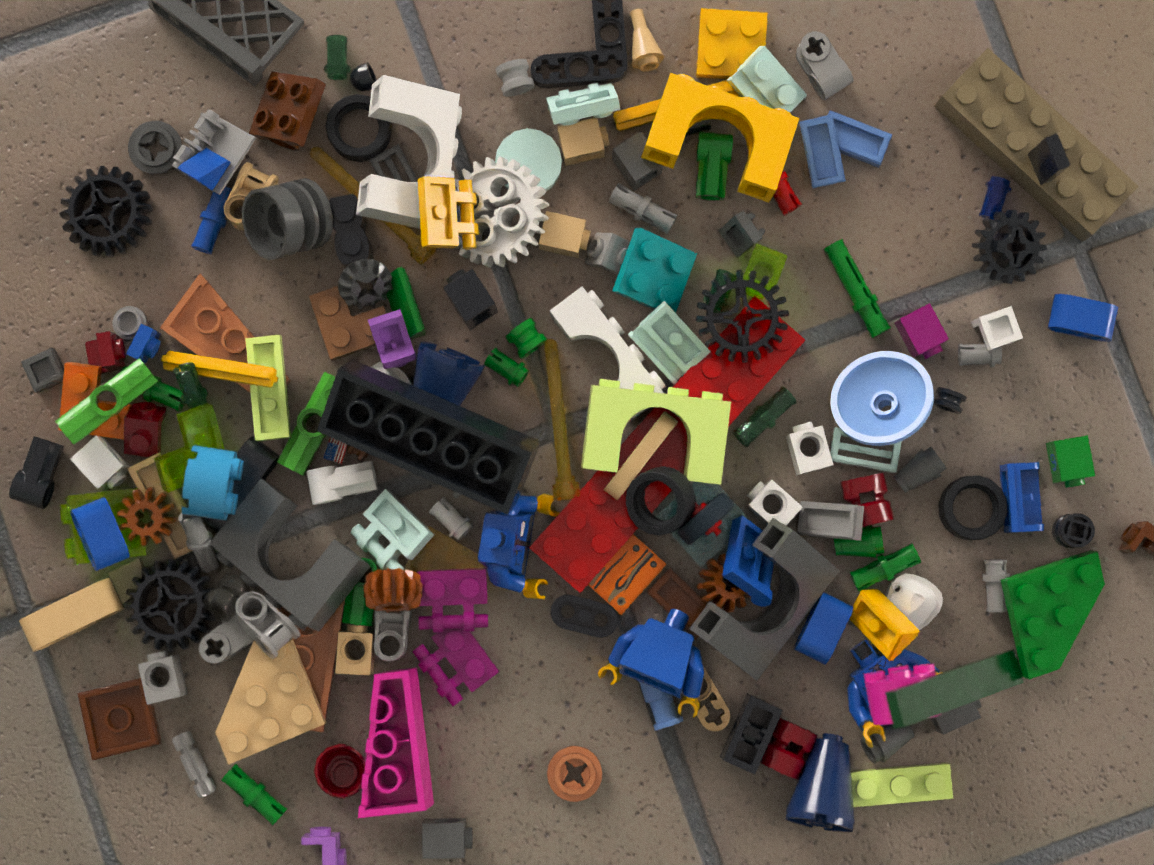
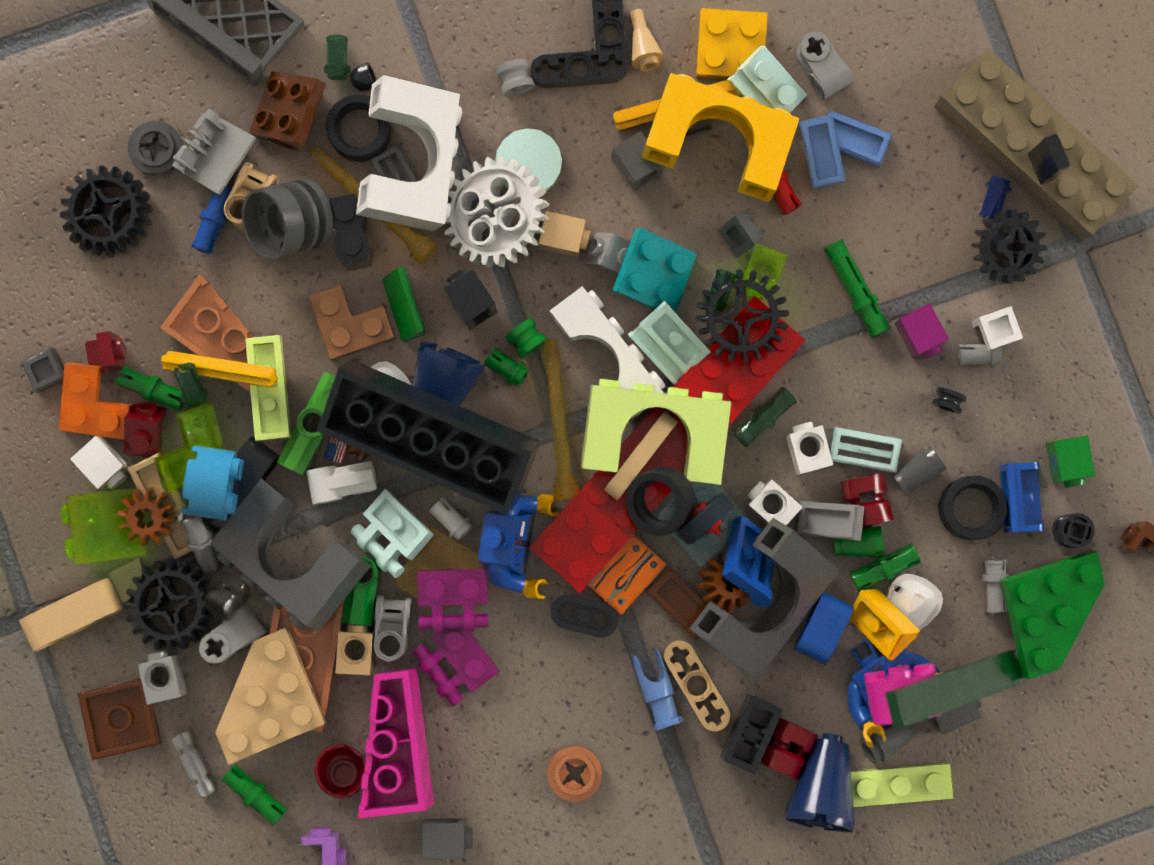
black piece [9,436,64,509] -> none
bright green piece [55,358,158,445] -> none
blue beam [70,497,130,571] -> none
light grey plate [112,306,147,340] -> none
blue plate [126,323,161,363] -> none
blue slope [177,148,231,191] -> none
light grey piece [235,591,300,659] -> none
dark grey gear [338,259,392,310] -> none
dark orange gear [364,568,423,612] -> none
medium lavender bracket [368,309,417,369] -> none
yellow plate [418,176,479,250] -> none
light aqua plate [546,82,620,126] -> none
tan brick [557,118,610,166] -> none
blue torso [598,609,704,718] -> none
light grey pin [608,183,678,234] -> none
green piece [696,132,733,201] -> none
light blue dish [831,351,934,446] -> none
blue beam [1047,294,1118,342] -> none

